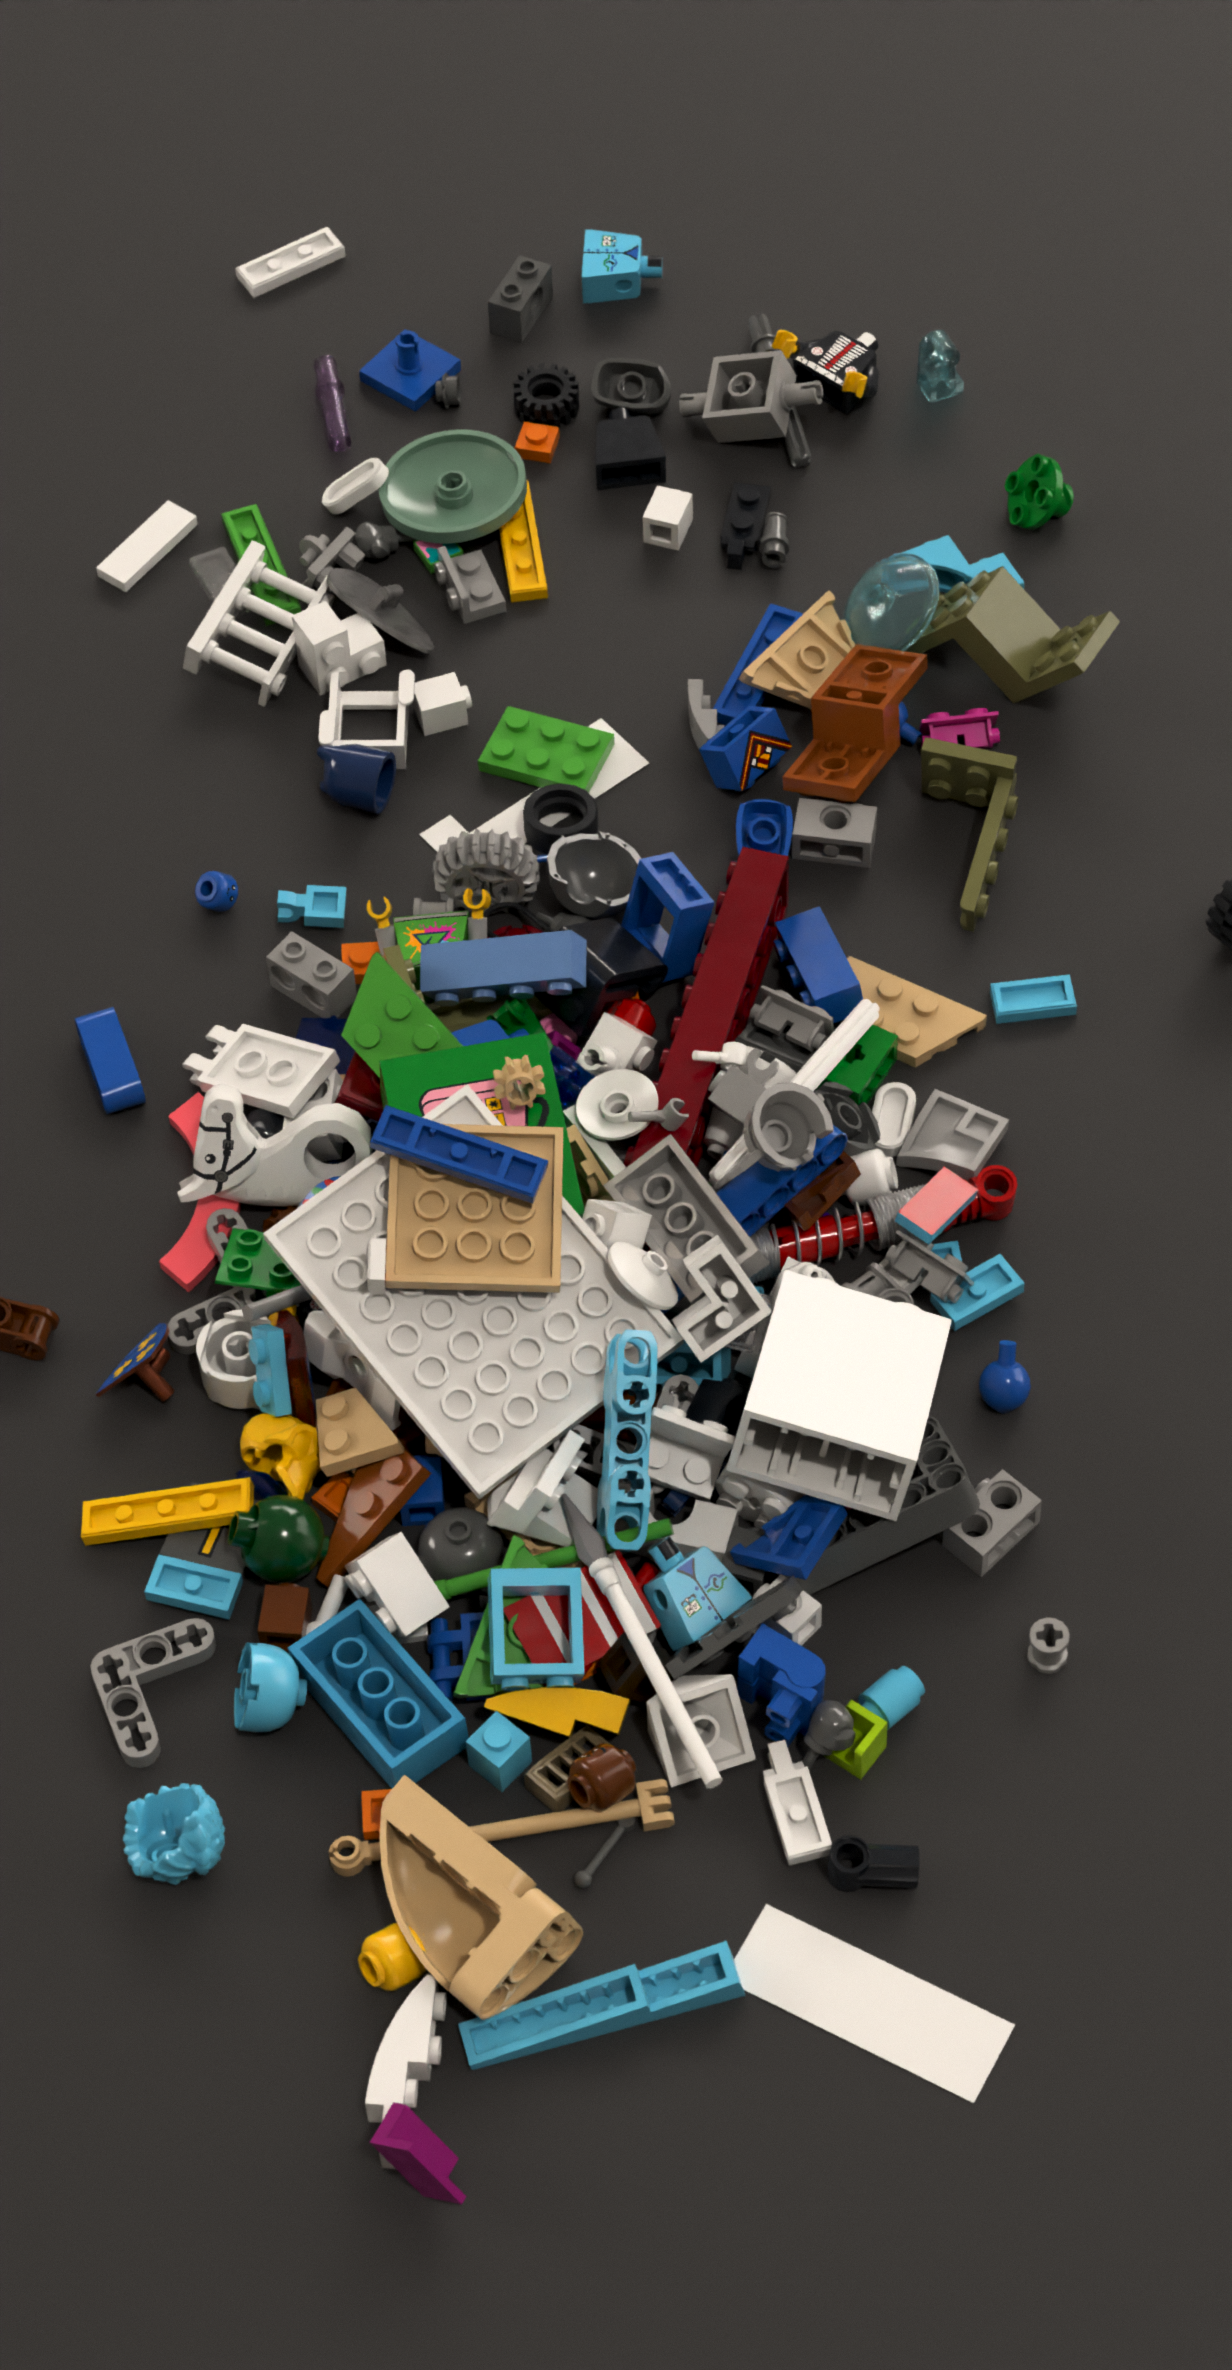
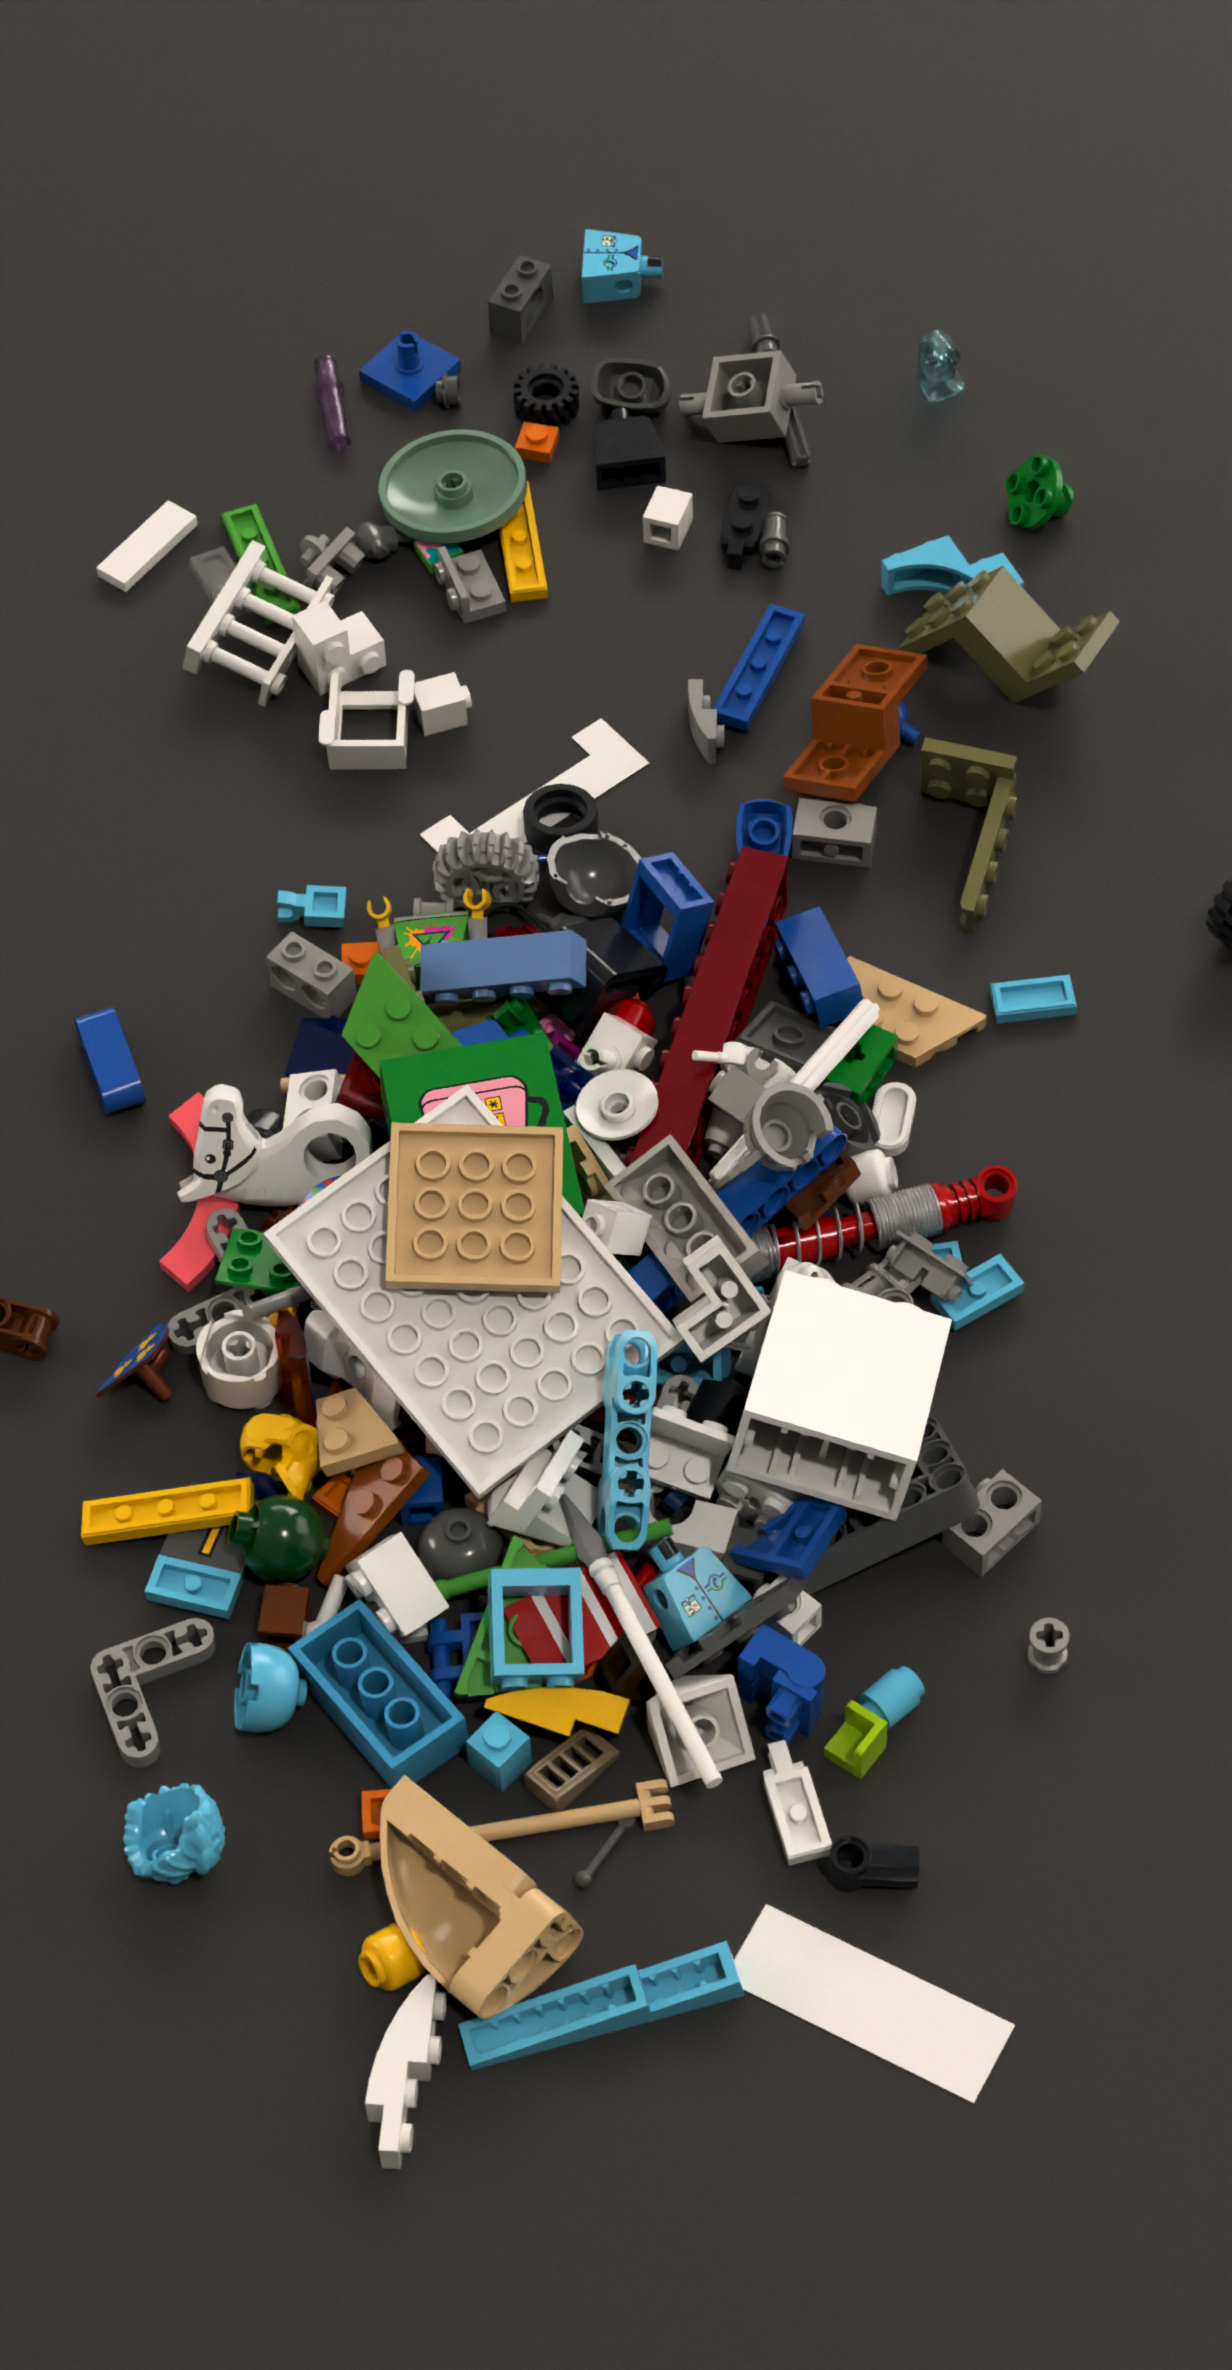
white tile [182,1024,340,1118] -> none
blue piece [195,871,238,912] -> none
white tile [235,227,346,298] -> none
medium azure plate [248,1324,292,1417] -> none
dark blue piece [317,744,396,814] -> none
white tile [322,458,389,514] -> none
flat silver shield [327,568,434,654] -> none
white tile [367,1238,387,1294] -> none
blue plate [370,1105,548,1204] -> none
magenta panel [370,2102,467,2205] -> none
bright green plate [478,706,615,793] -> none
tan gear [493,1055,546,1110] -> none
reddish brown head [567,1743,636,1811] -> none
white dish [607,1242,678,1310] -> none
light grey hand [628,1098,689,1131] -> none
blue brick [699,706,792,791] -> none
tan wing [738,590,856,709] -> none
light grey hinge [749,985,834,1051] -> none
torso [771,330,880,415] -> none
dark grey piece [802,1700,855,1771] -> none
clear light blue dish [843,553,939,651] -> none
tile [895,1166,978,1245] -> none
light grey plate [896,1089,1009,1181] -> none
dark pink hinge [919,708,1000,749] -> none
blue piece [979,1340,1031,1414] -> none

